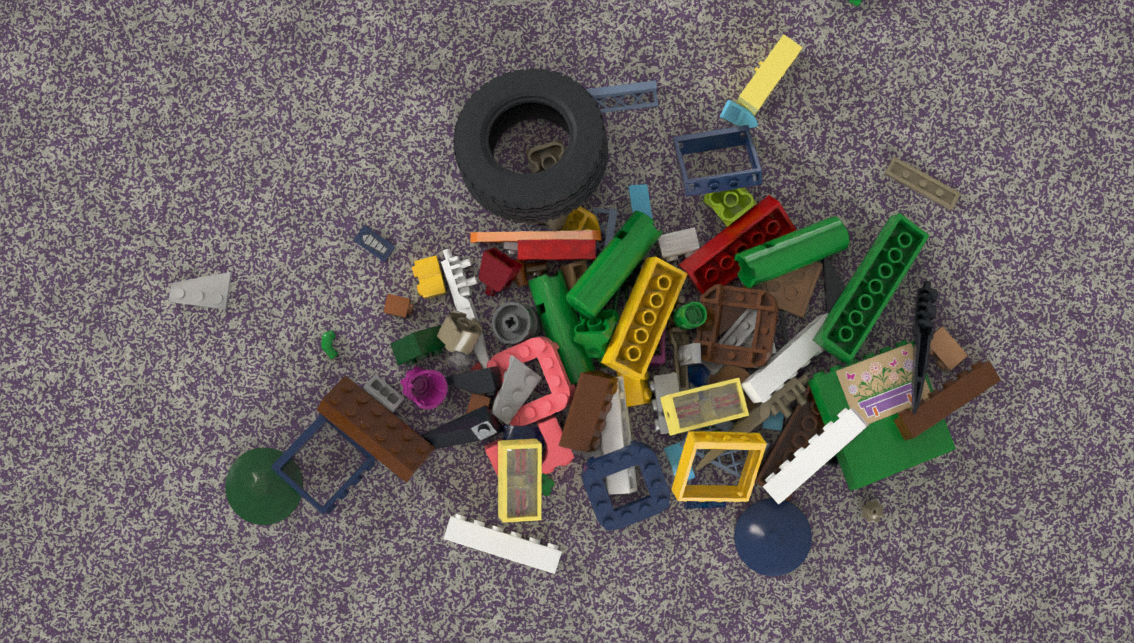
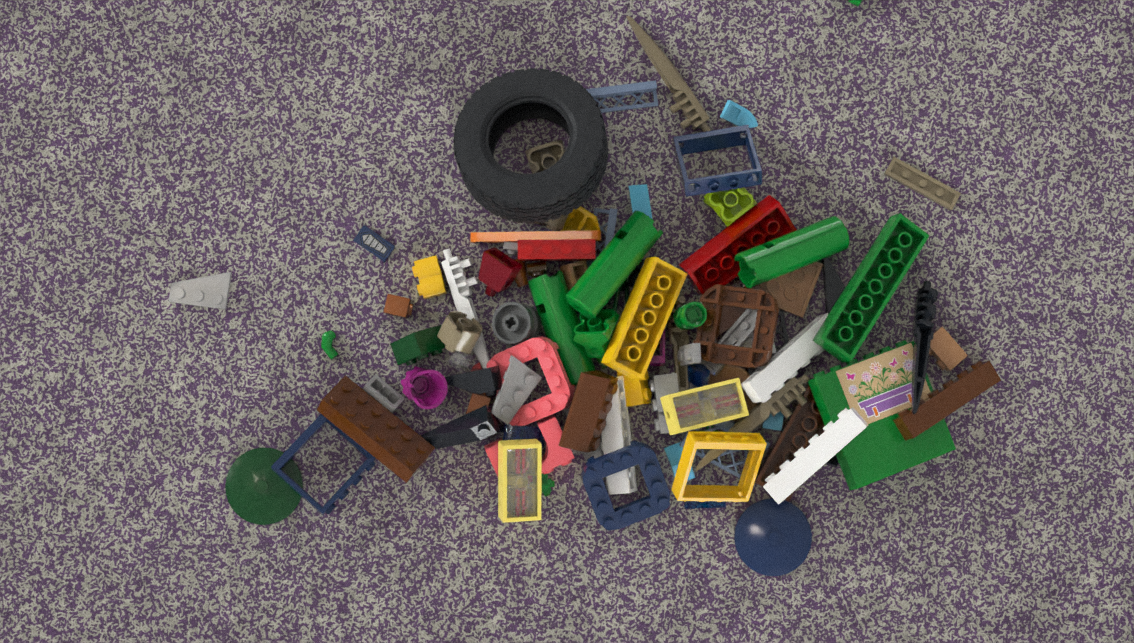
white brick [444,514,562,574] -> none
white brick [657,227,700,262] -> none
light yellow brick [736,34,803,116] -> none
dark tan plant [861,500,884,523] -> none
none -> dark tan piece [626,16,711,132]

